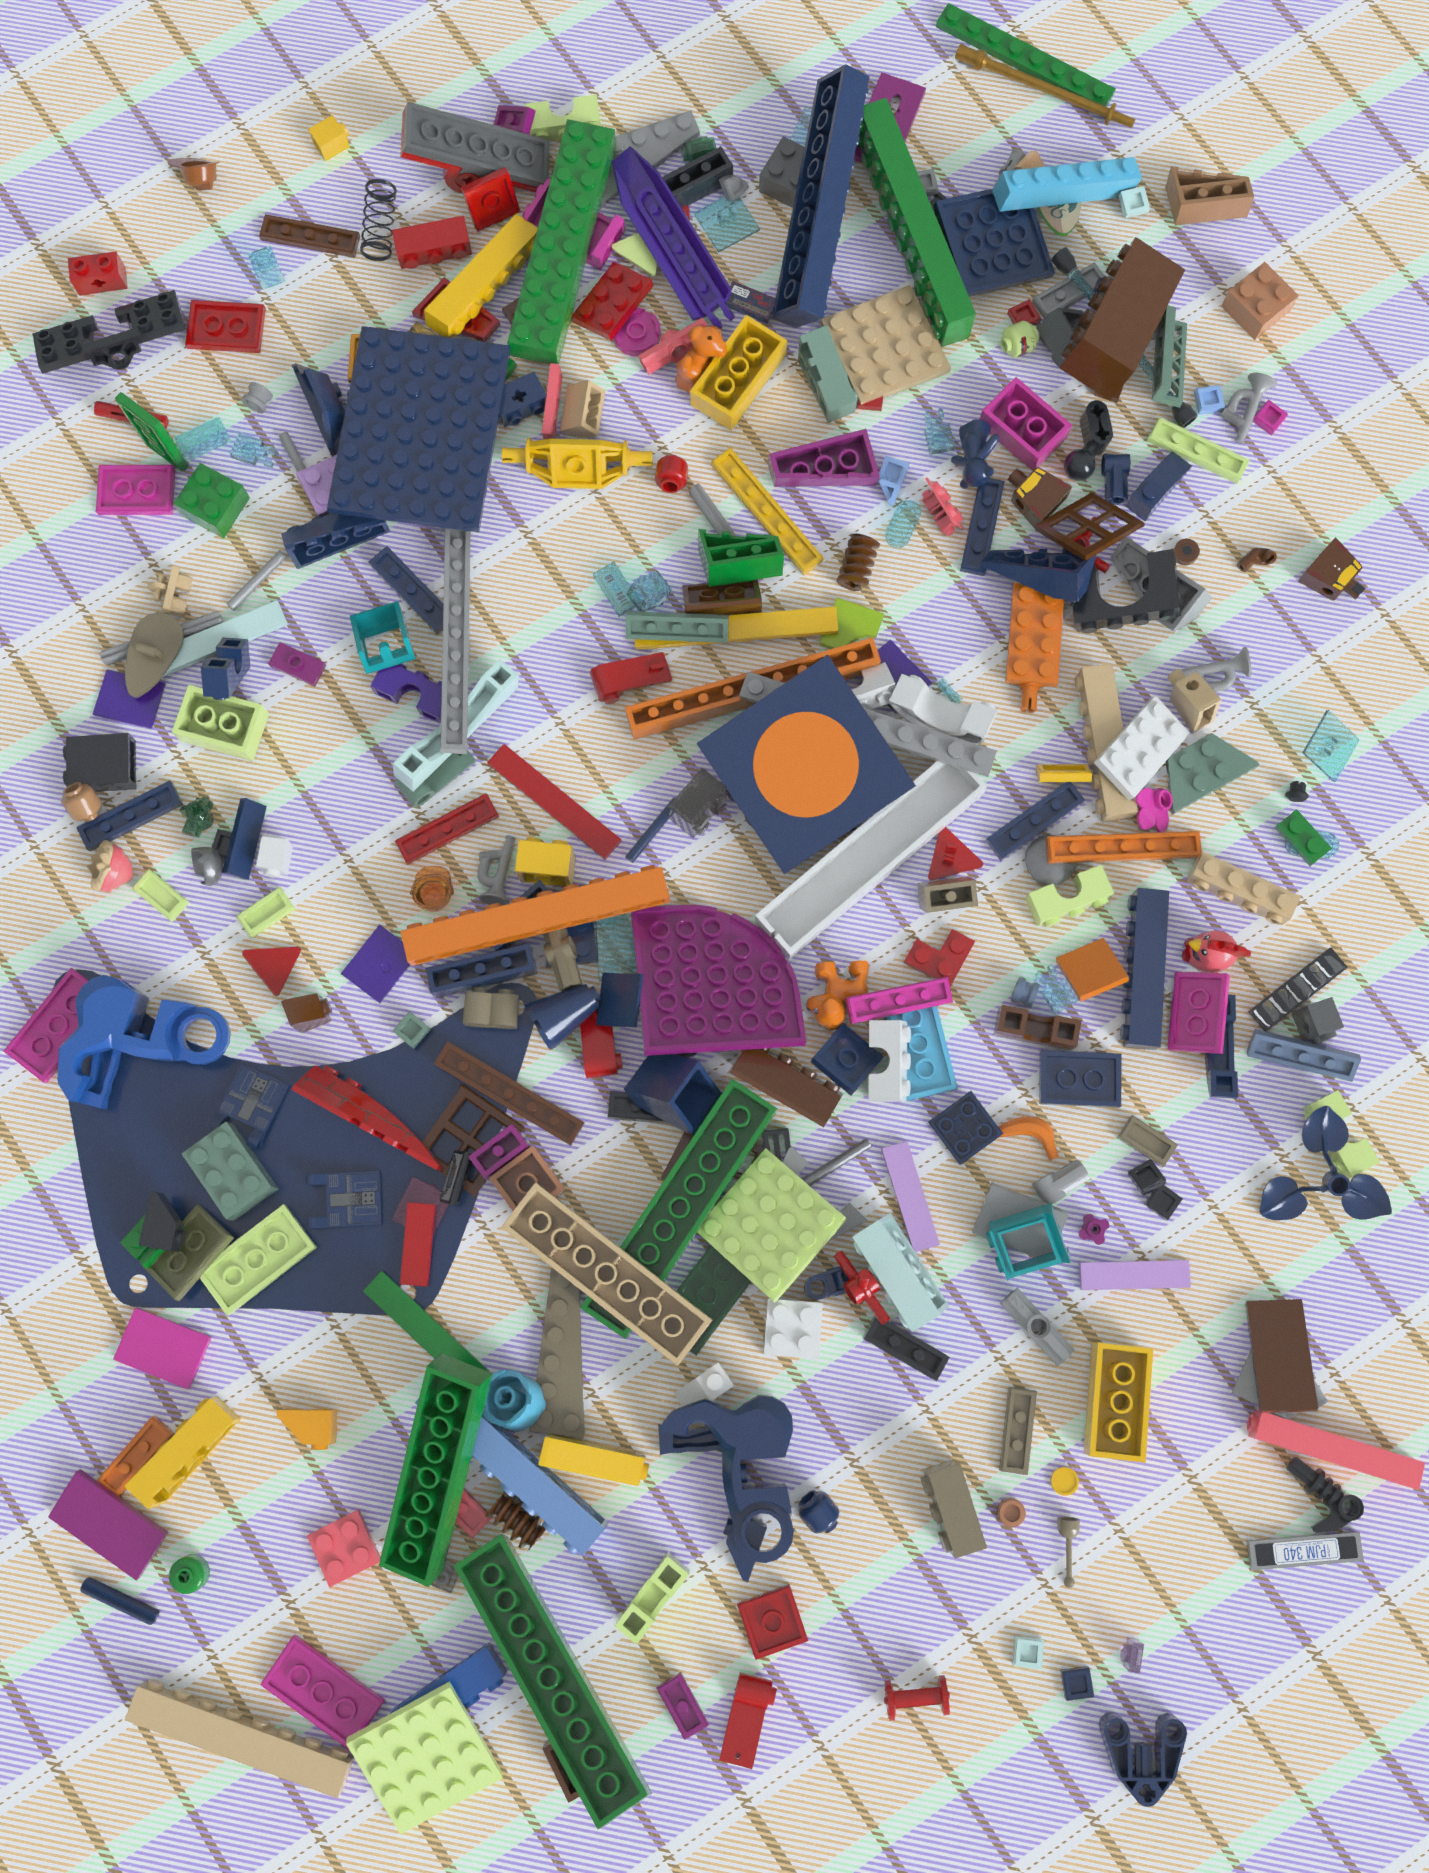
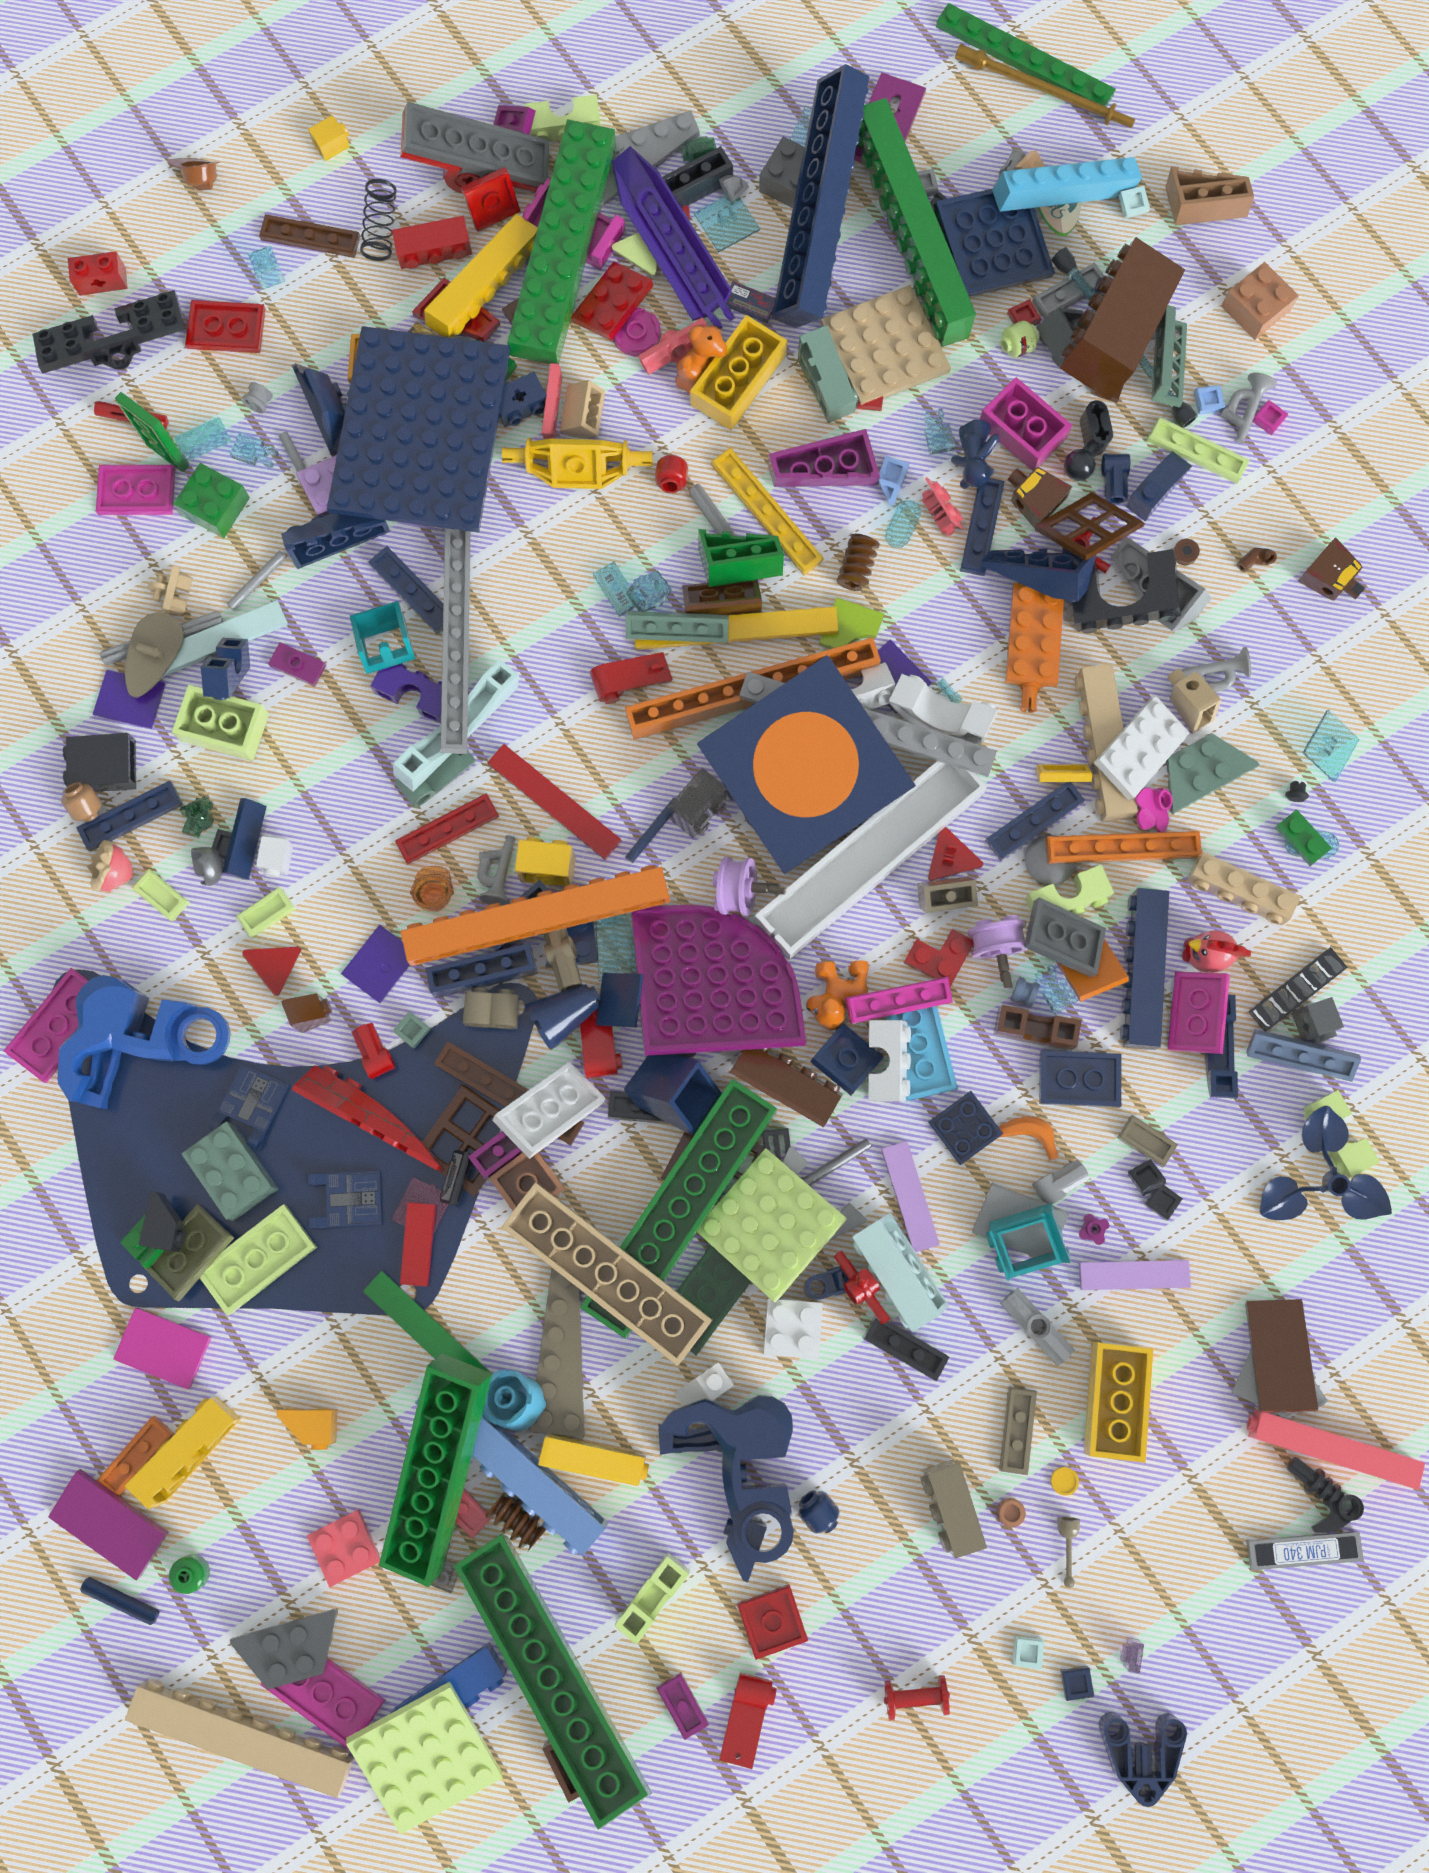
none -> dark grey wing [230,1608,338,1690]
none -> red piece [351,1022,396,1079]
none -> white plate [492,1061,606,1159]
none -> lavender wheel [713,857,786,916]
none -> lavender wheel [968,915,1028,988]
none -> dark grey plate [1024,897,1106,977]

